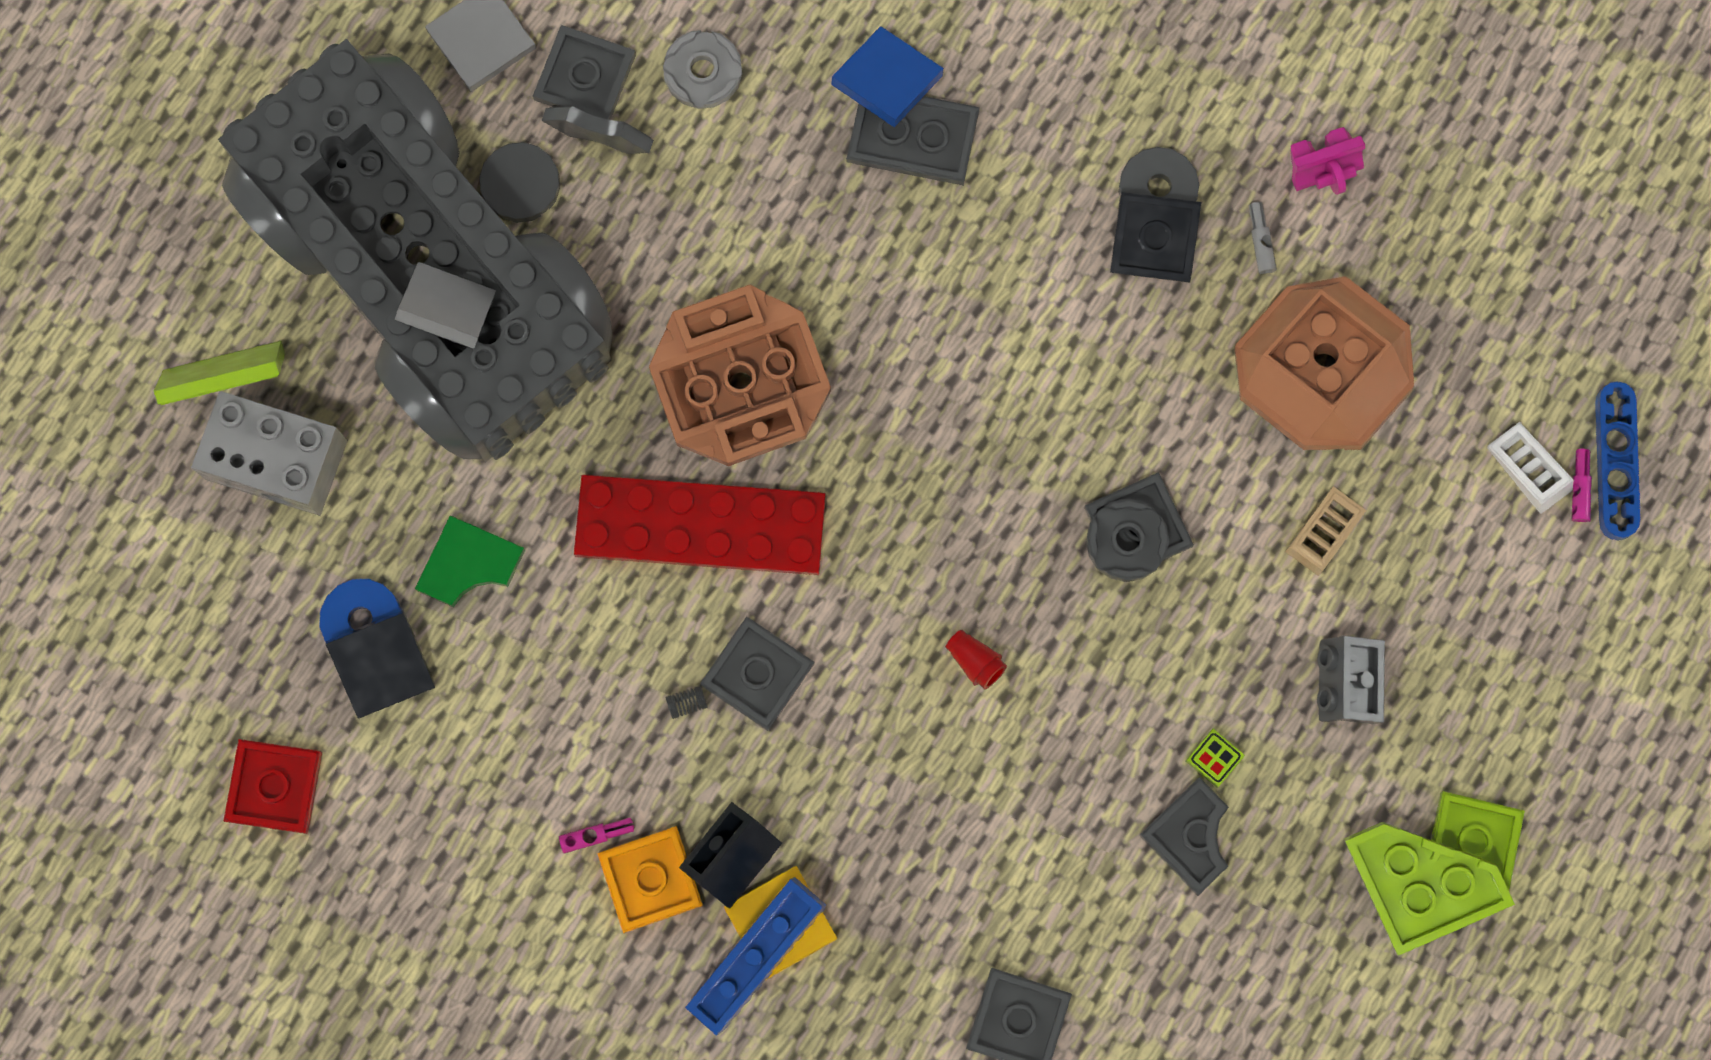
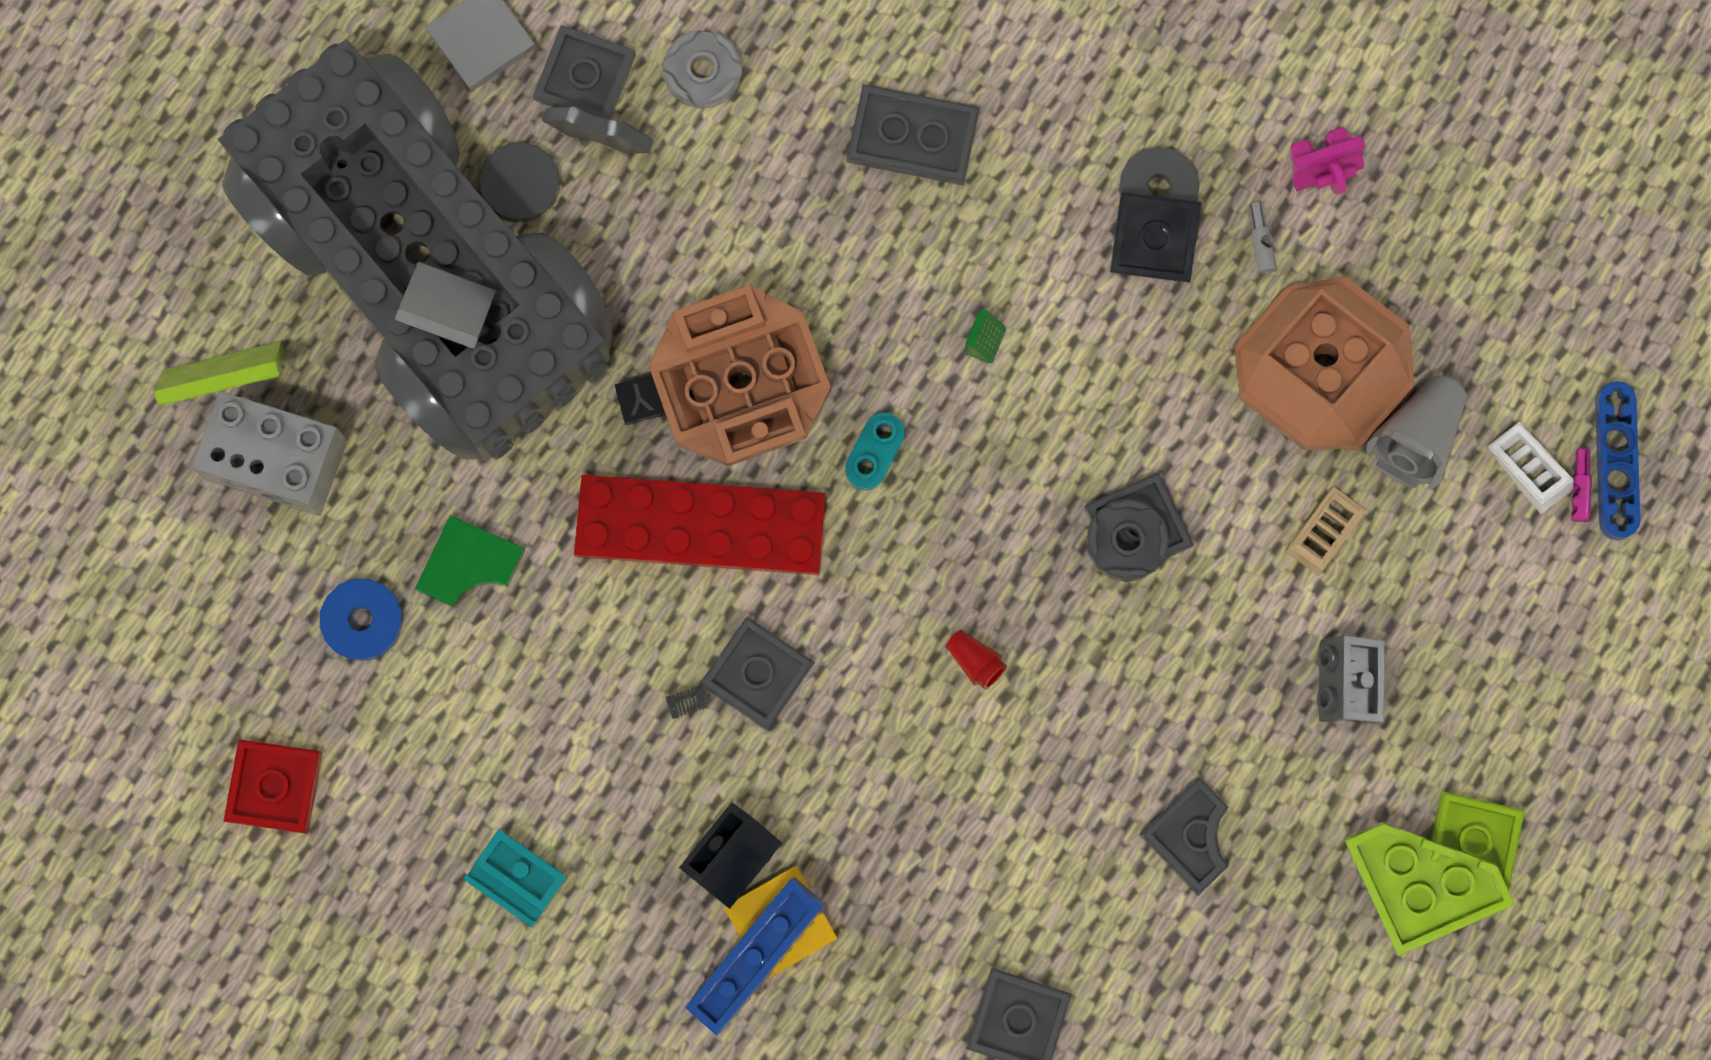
black tile [325,610,435,719] -> none
dark pink pin [559,818,634,854] -> none
light orange tile [597,826,703,933] -> none
blue tile [831,26,944,127] -> none
lime tile [1185,729,1245,788] -> none
none -> teal plate [463,829,568,928]
none -> black tile [614,375,665,425]
none -> teal plate [845,413,905,491]
none -> green slope [964,308,1006,363]
none -> light grey cone [1367,375,1467,489]

